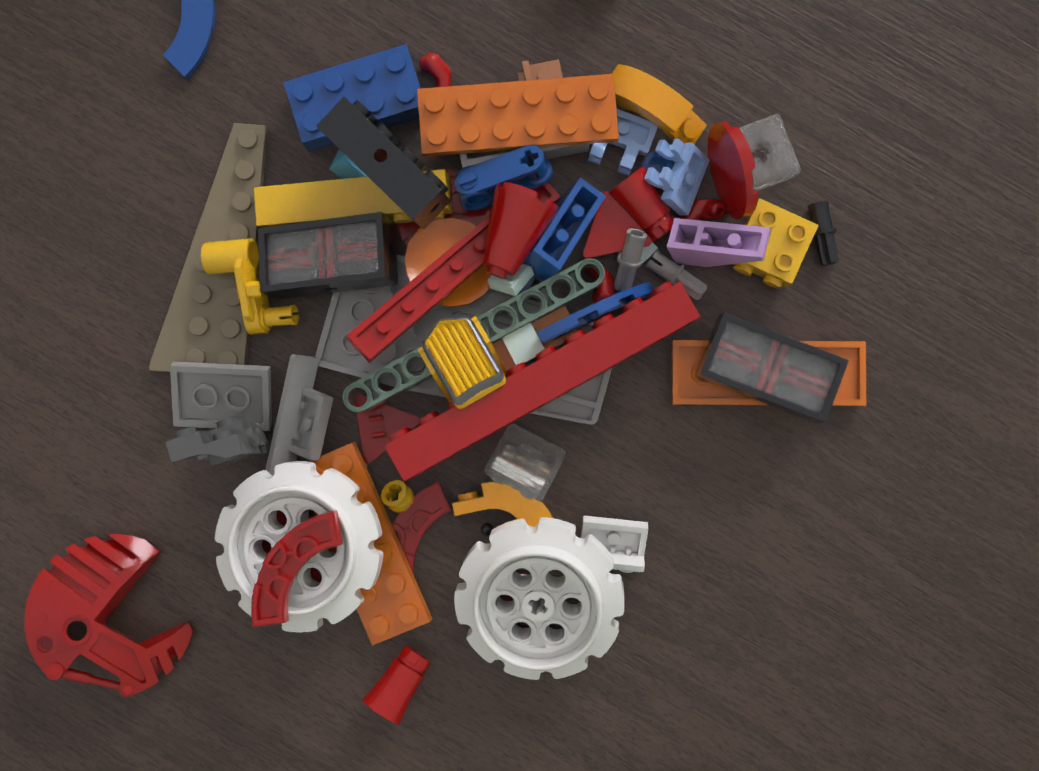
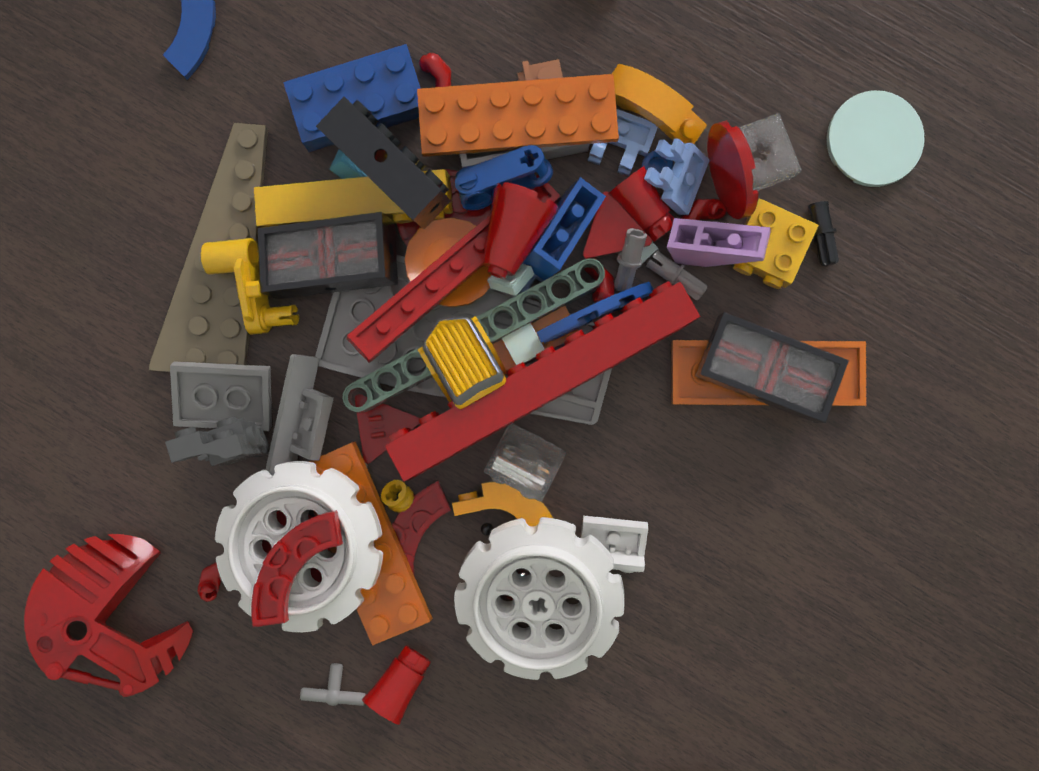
none -> red arm [197,562,221,602]
none -> light grey piece [300,663,366,706]
none -> light aqua tile [827,91,924,187]

